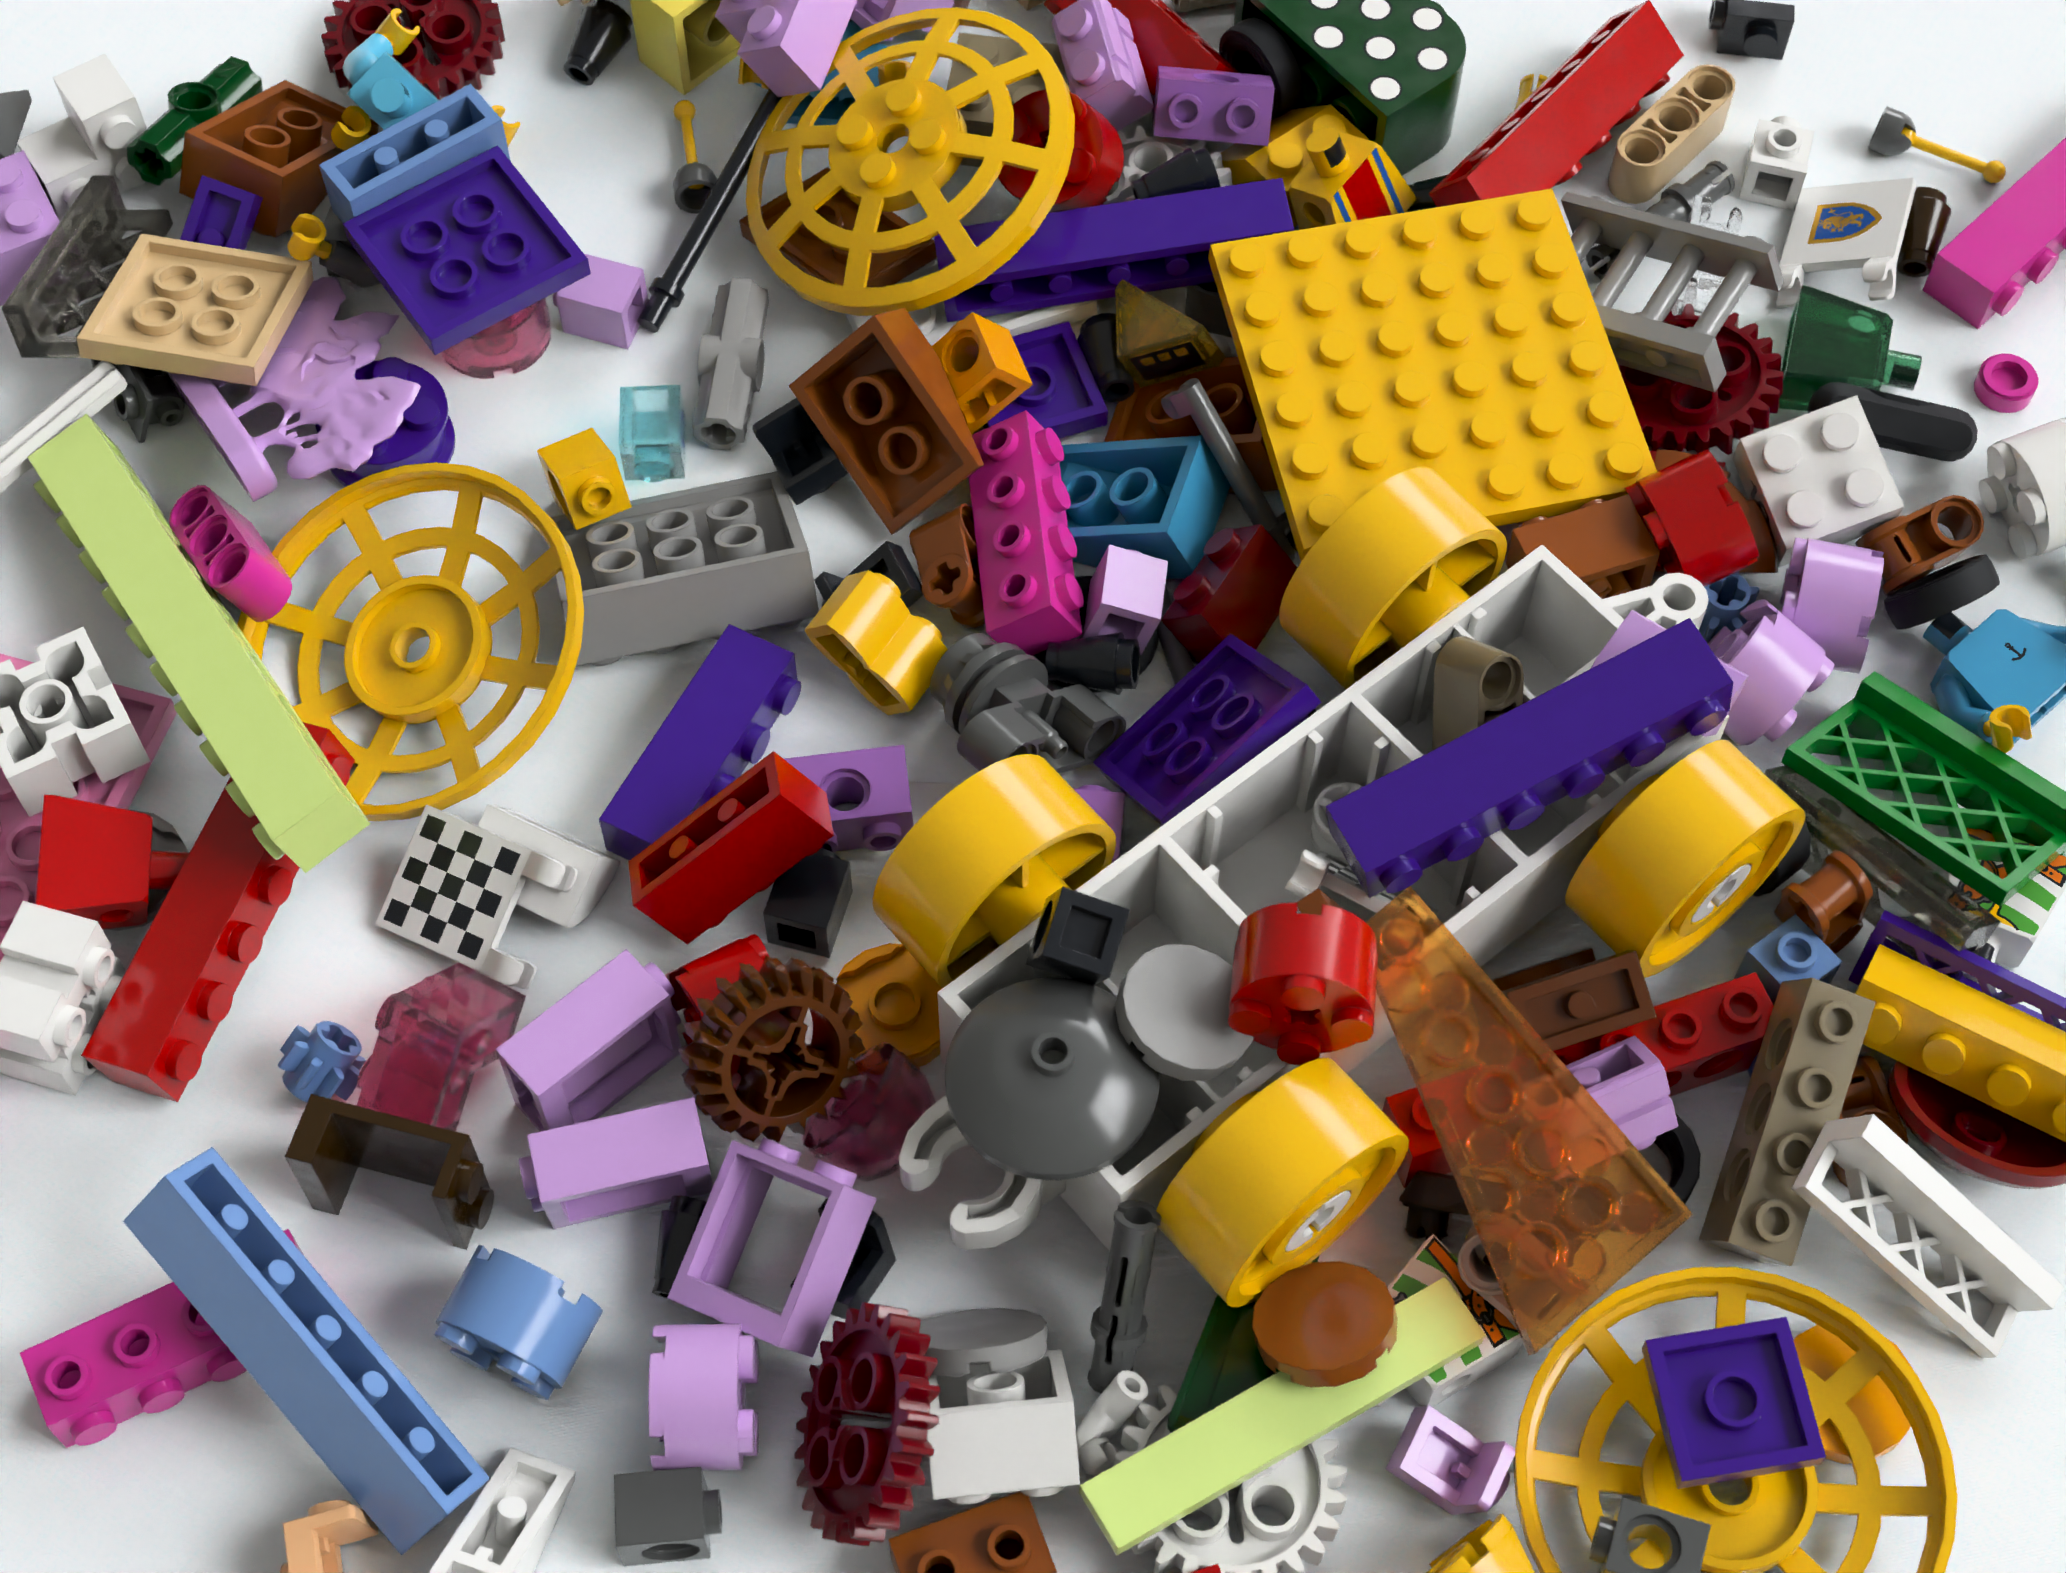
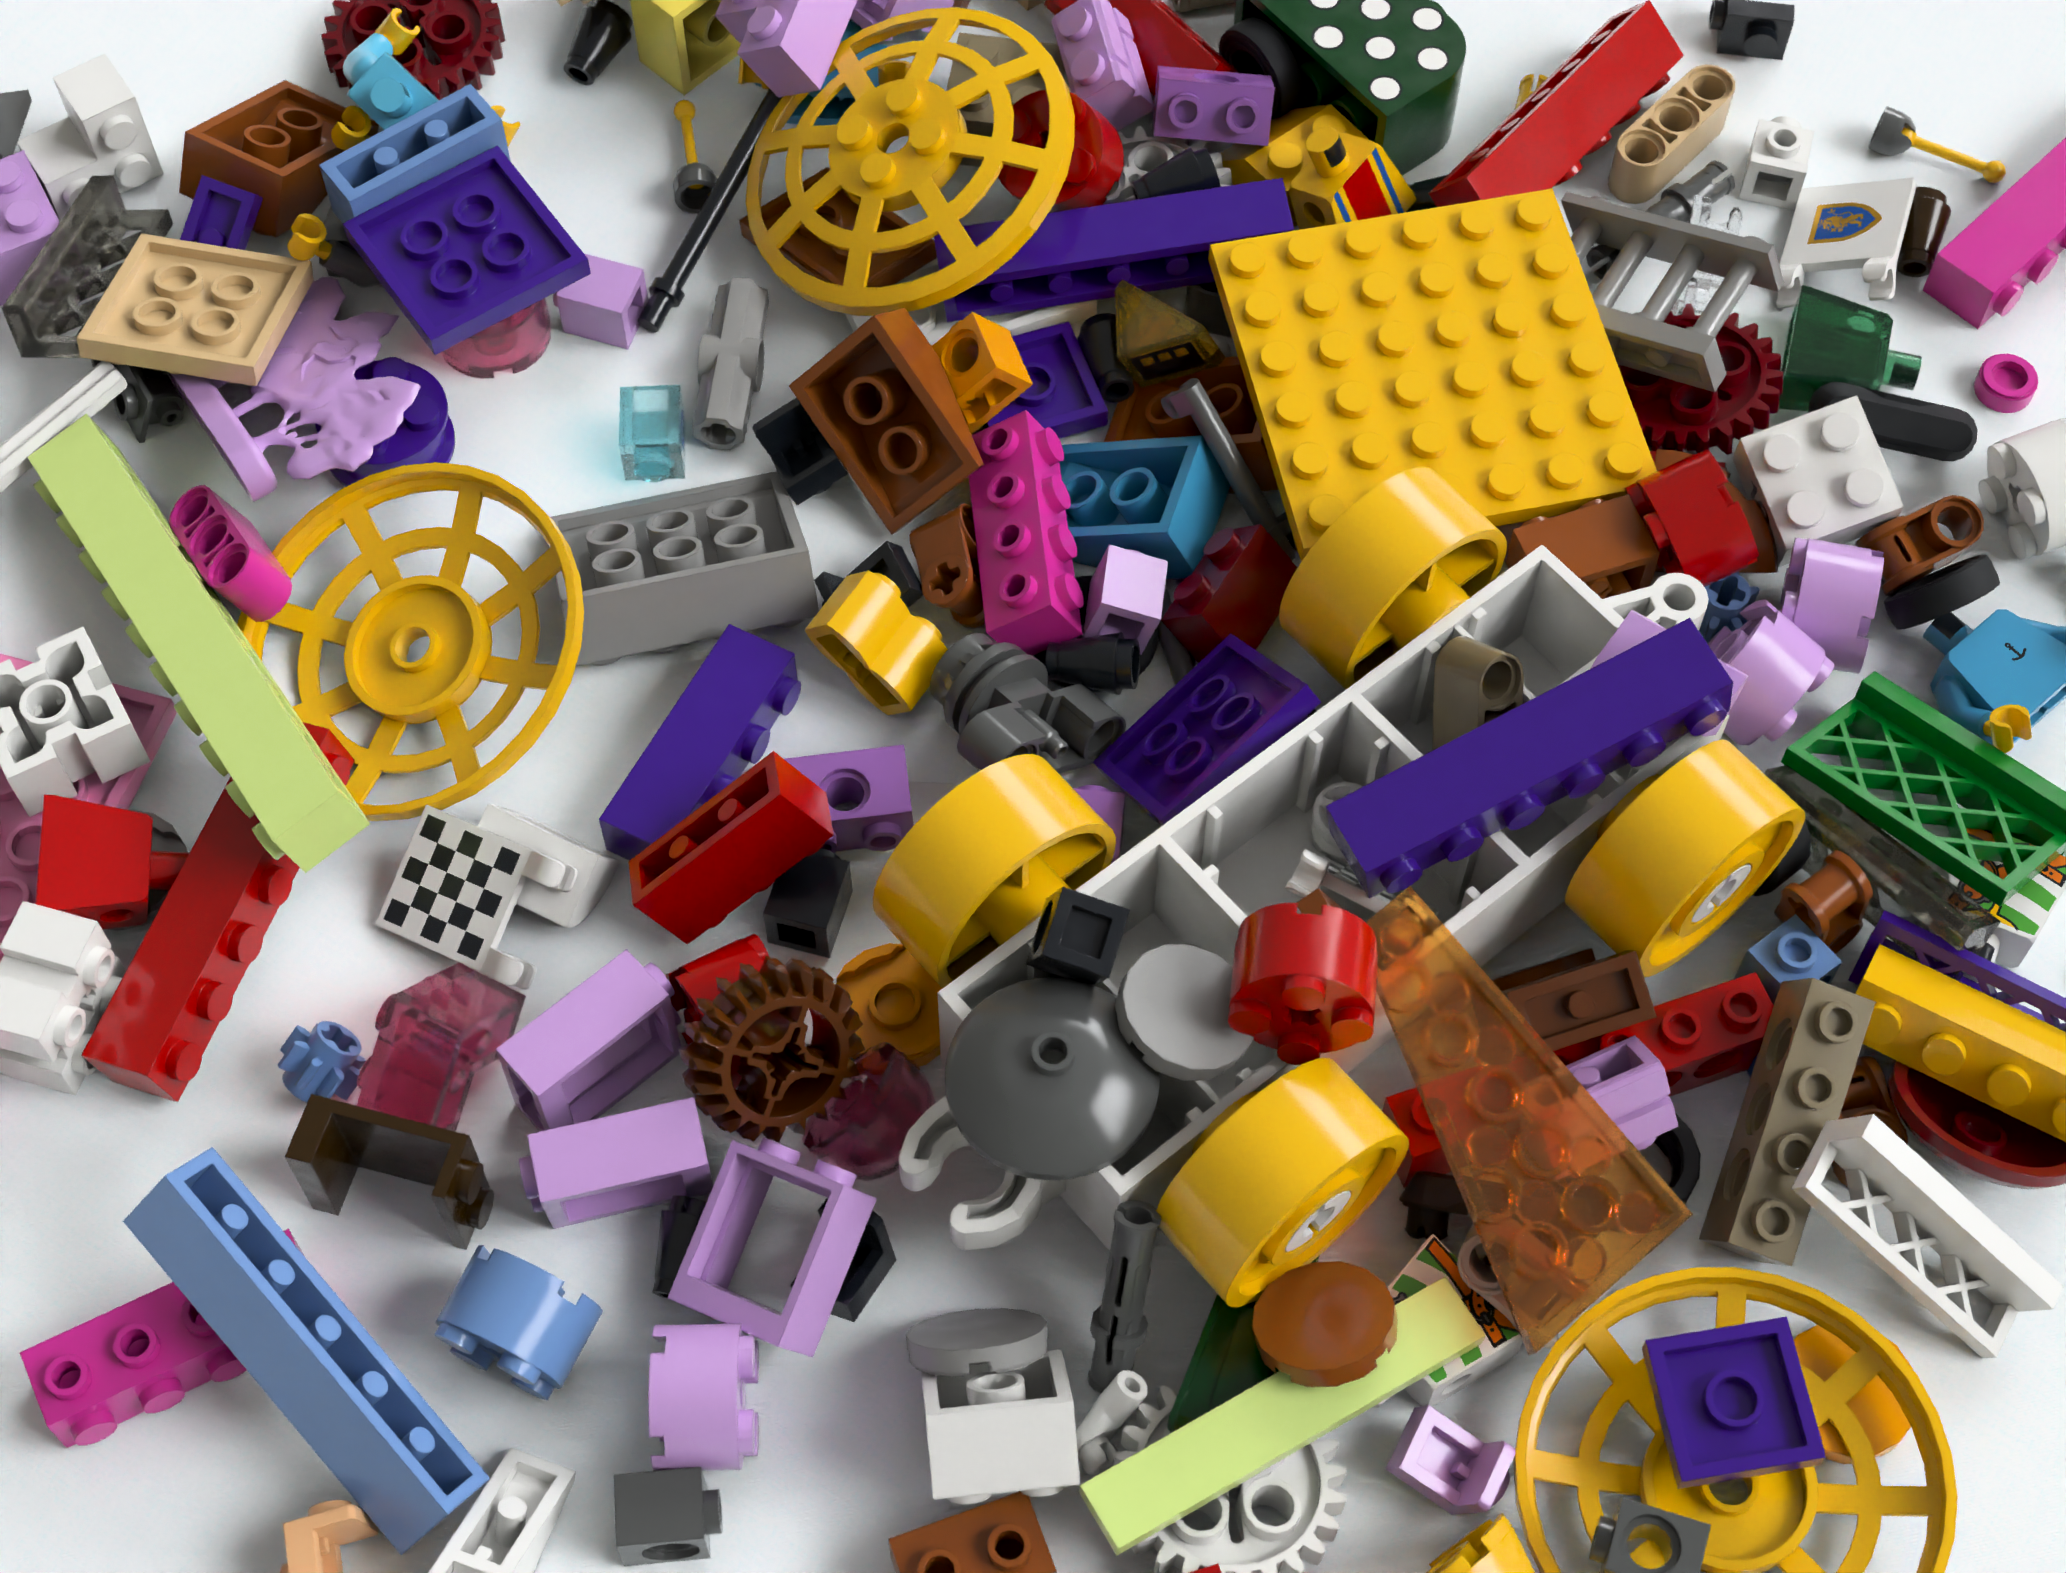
dark green piece [127,56,262,186] -> none
yellow brick [536,428,632,530] -> none
dark red gear [794,1302,940,1546] -> none

